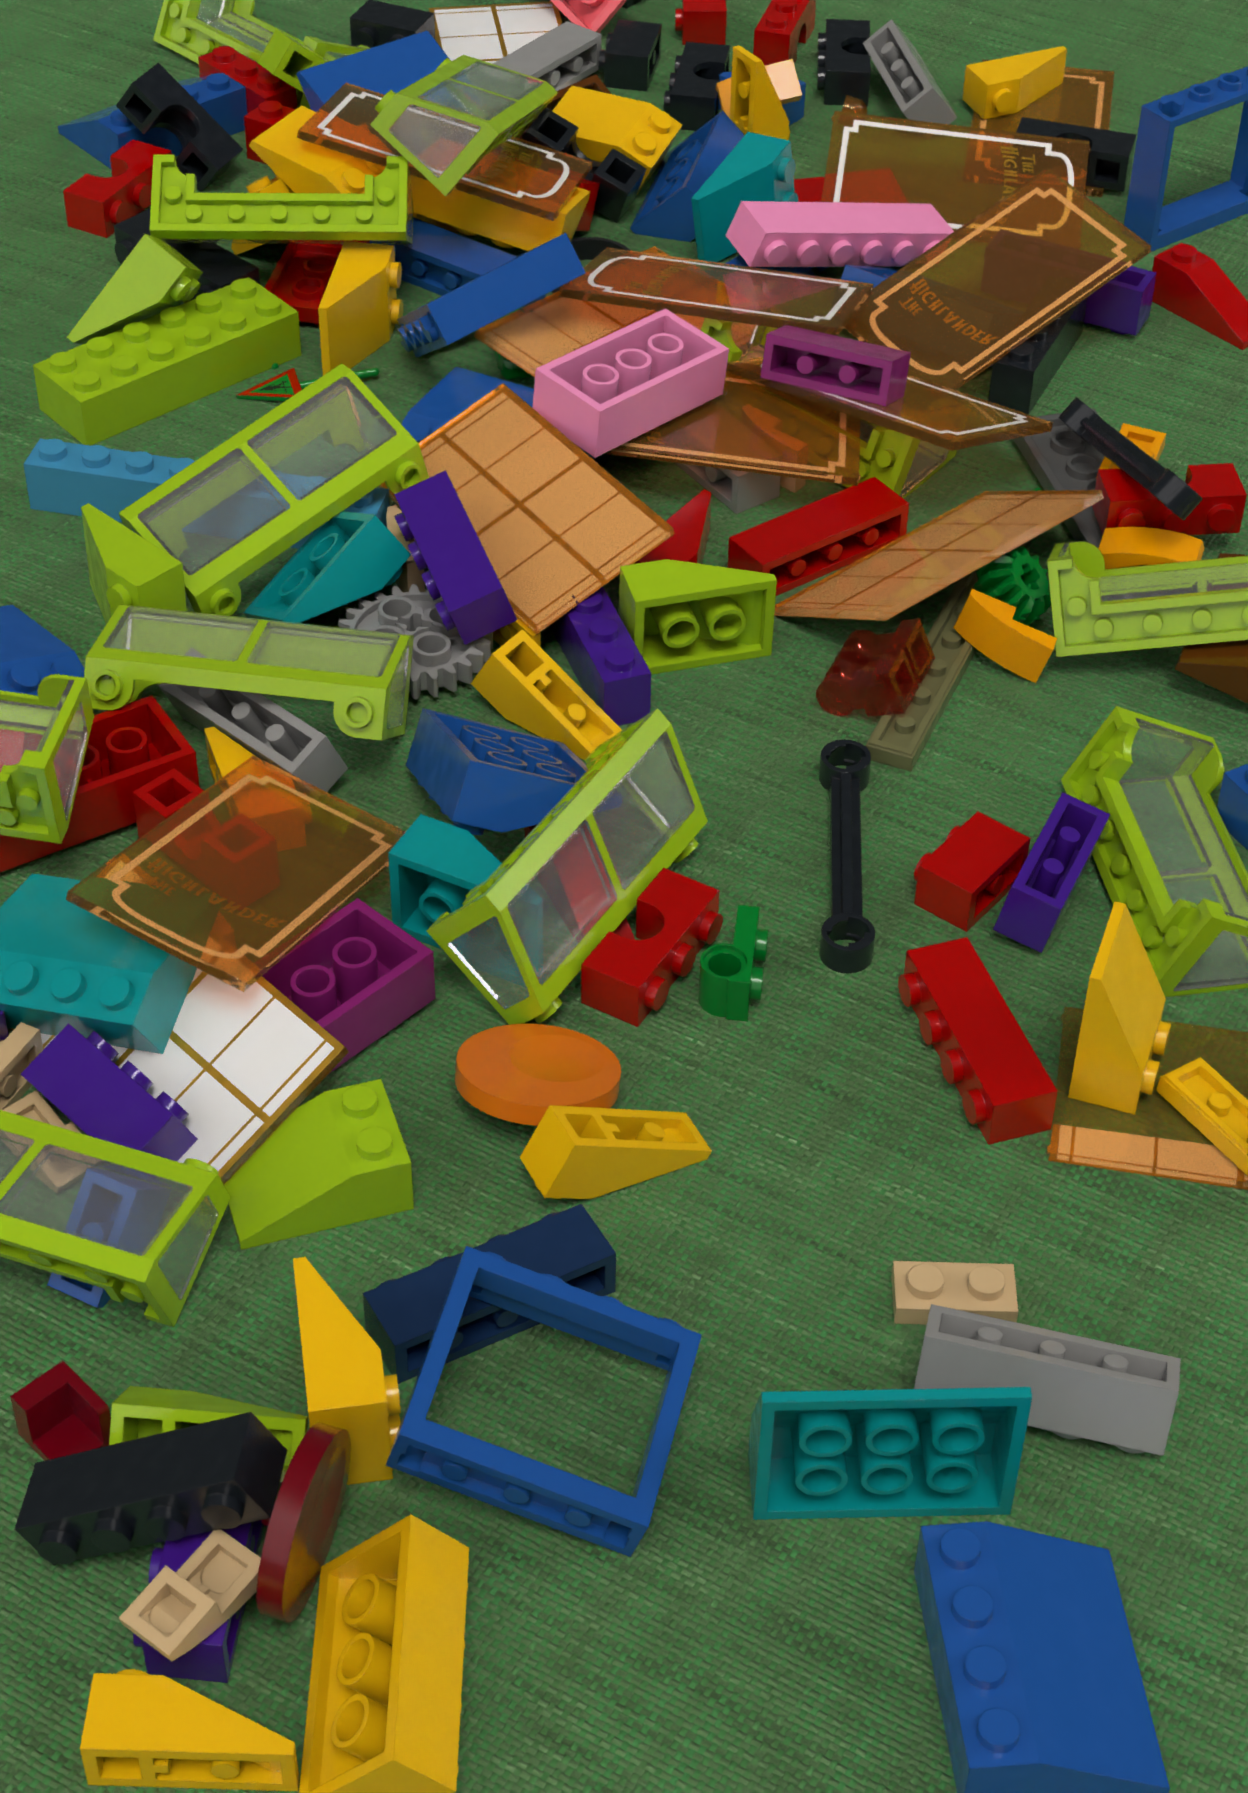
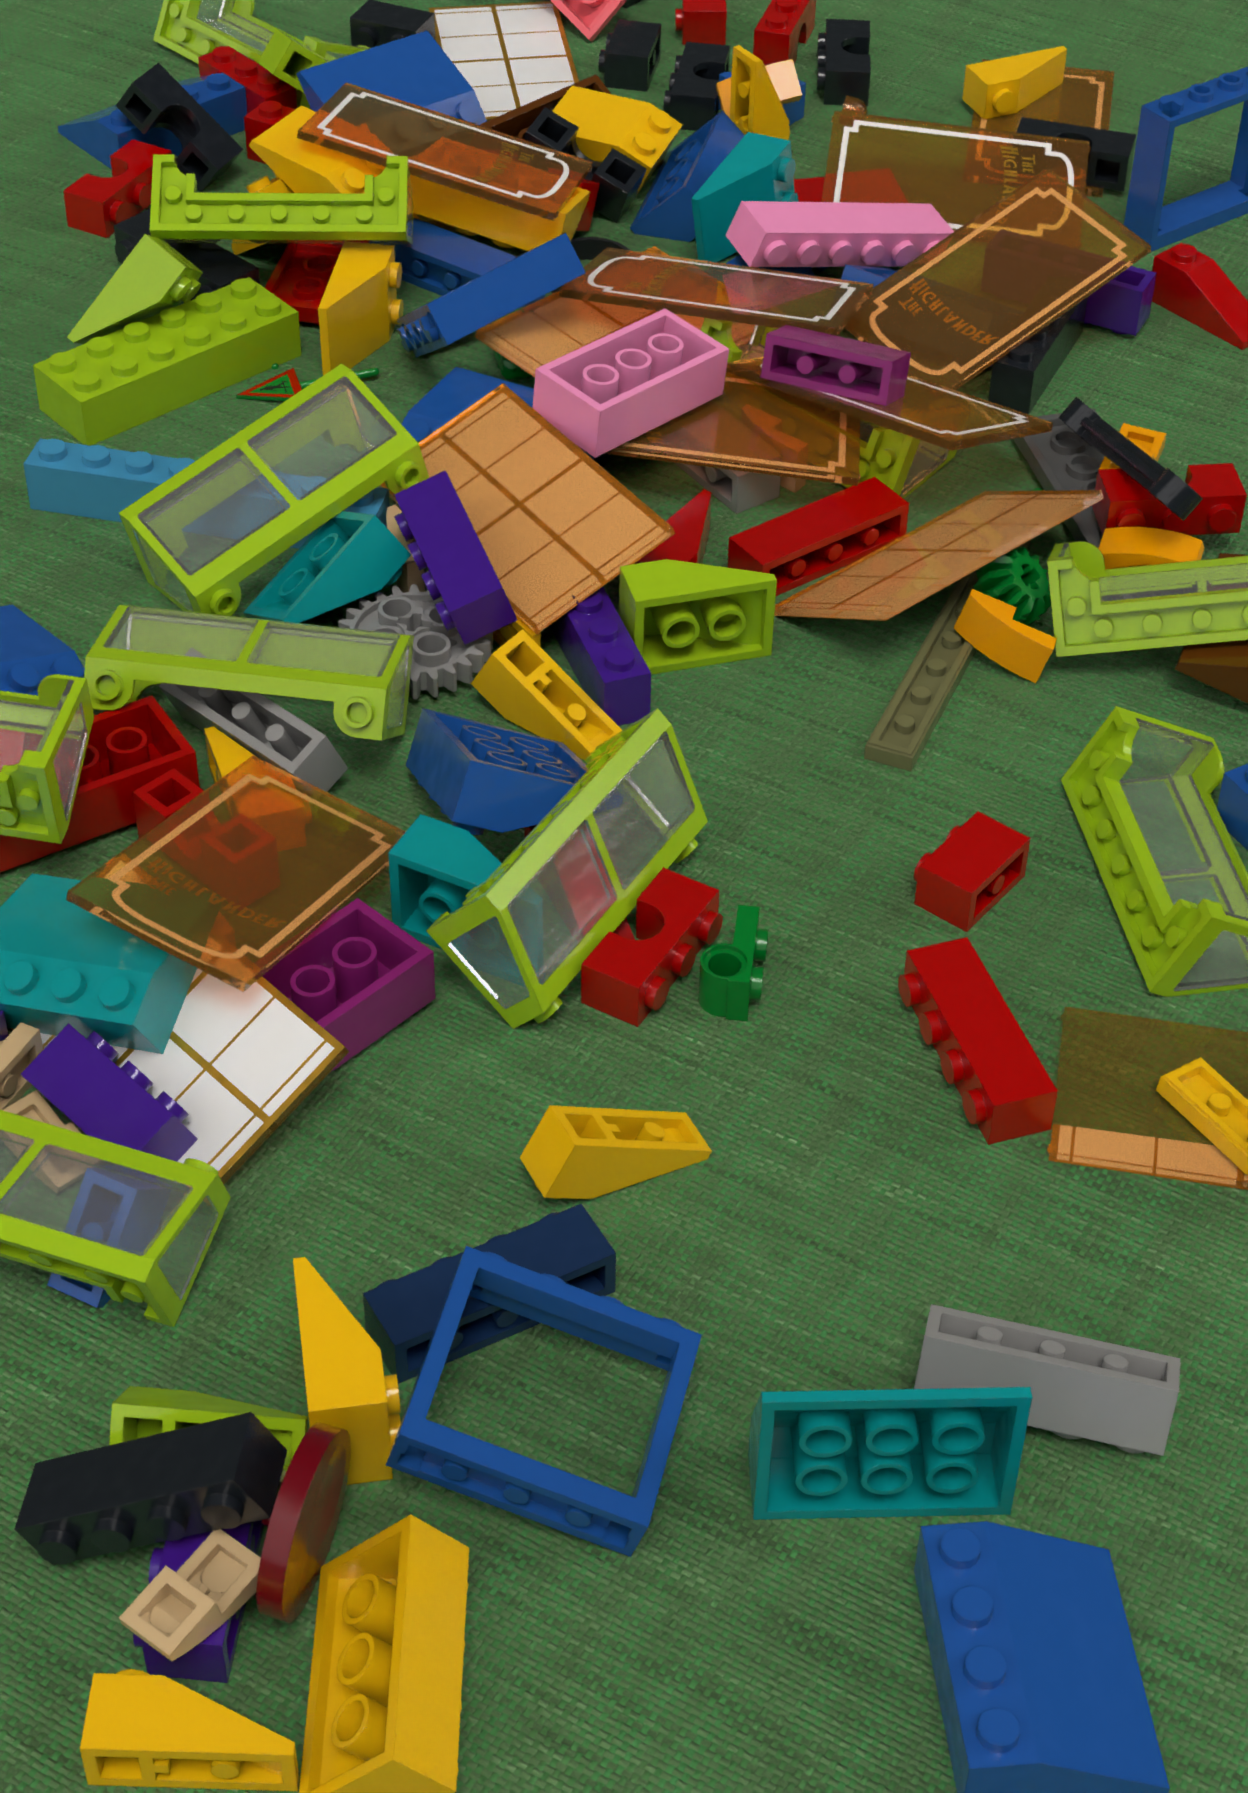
dark red panel [10,1361,111,1461] -> none
lime slope [81,503,187,646] -> none
lime slope [220,1079,414,1250] -> none
windscreen [370,55,558,196] -> none
orange piece [455,1024,621,1126] -> none
light grey brick [472,21,602,117] -> none
clear red legs [816,618,935,717] -> none
black piece [819,739,875,973] -> none
light grey brick [863,19,957,142] -> none
tan plate [891,1261,1018,1325] -> none
dark purple brick [993,792,1110,953] -> none
yellow slope [1068,901,1171,1115] -> none

